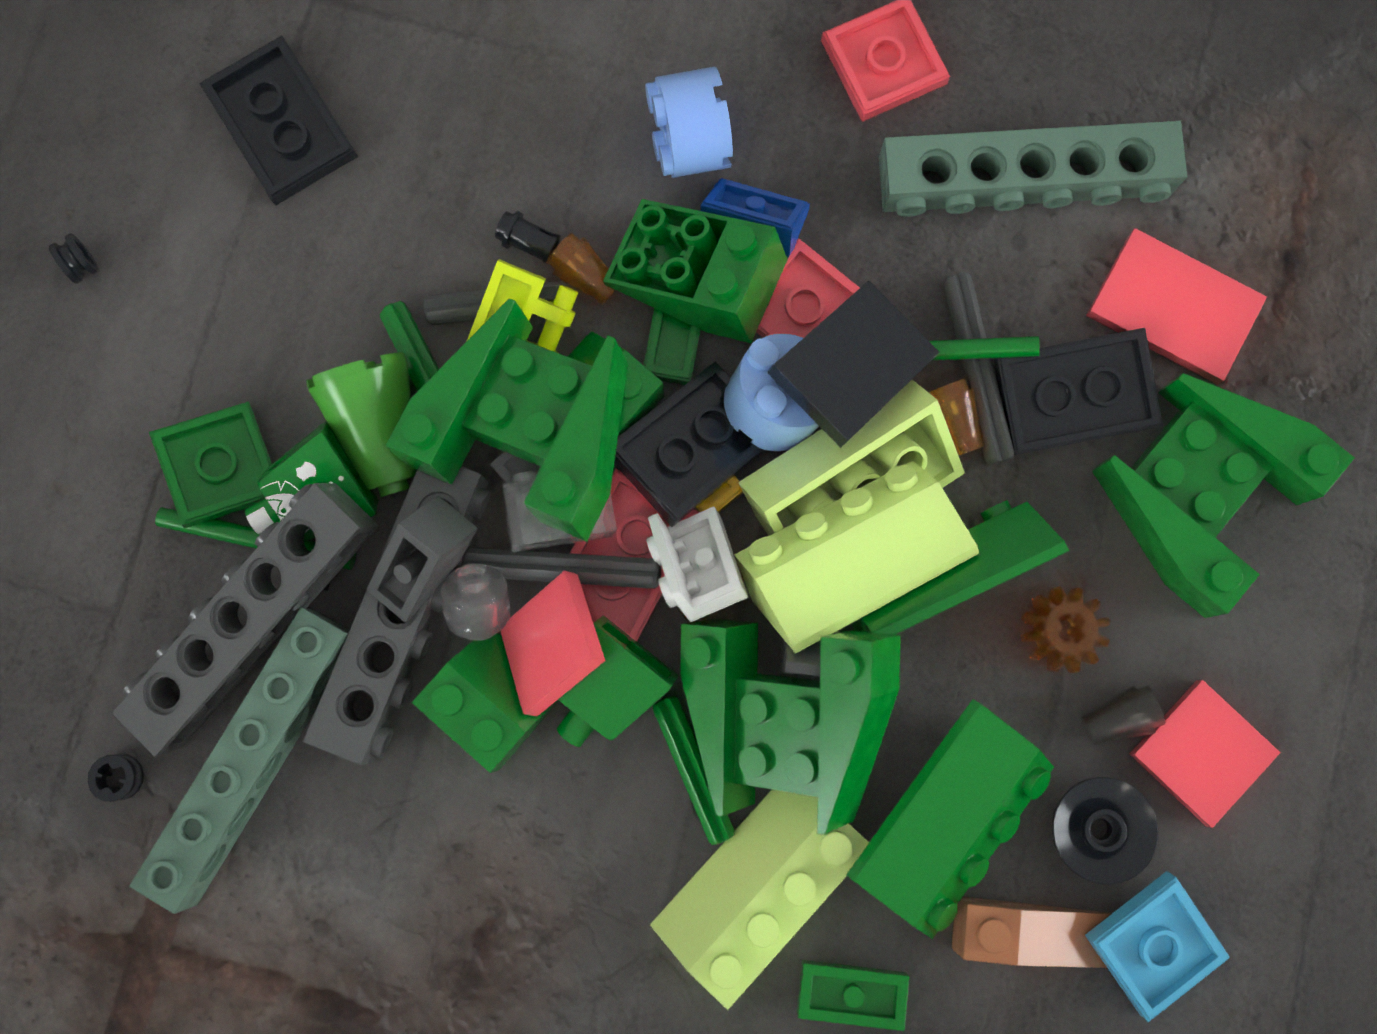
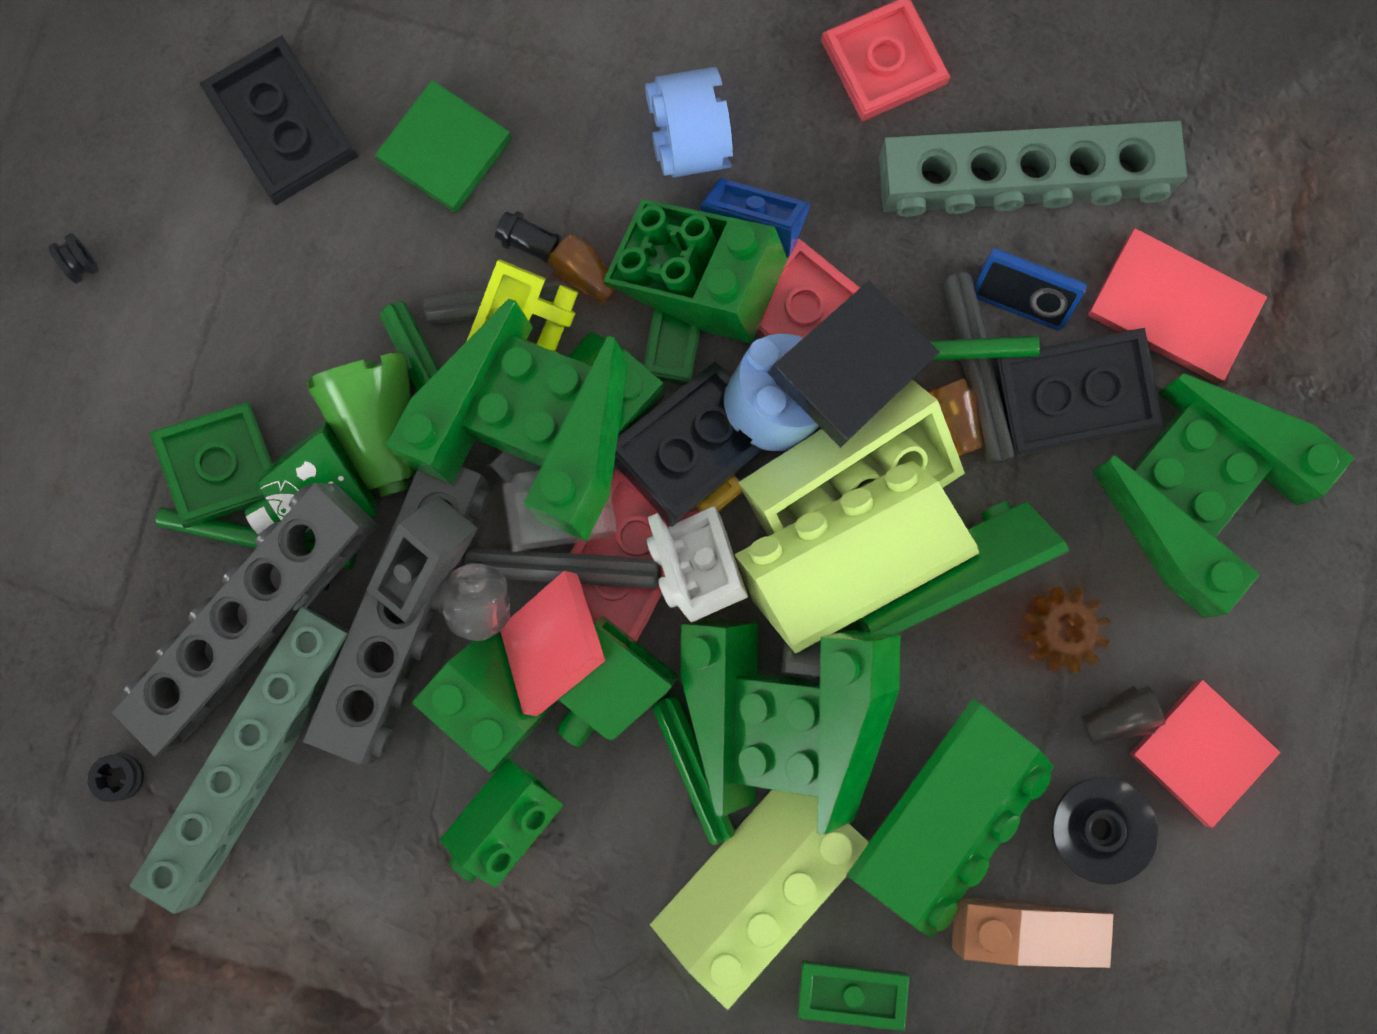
medium azure tile [1085,871,1230,1022] -> none
none -> green tile [375,80,512,214]
none -> green brick [439,757,564,888]
none -> slope [974,248,1087,330]

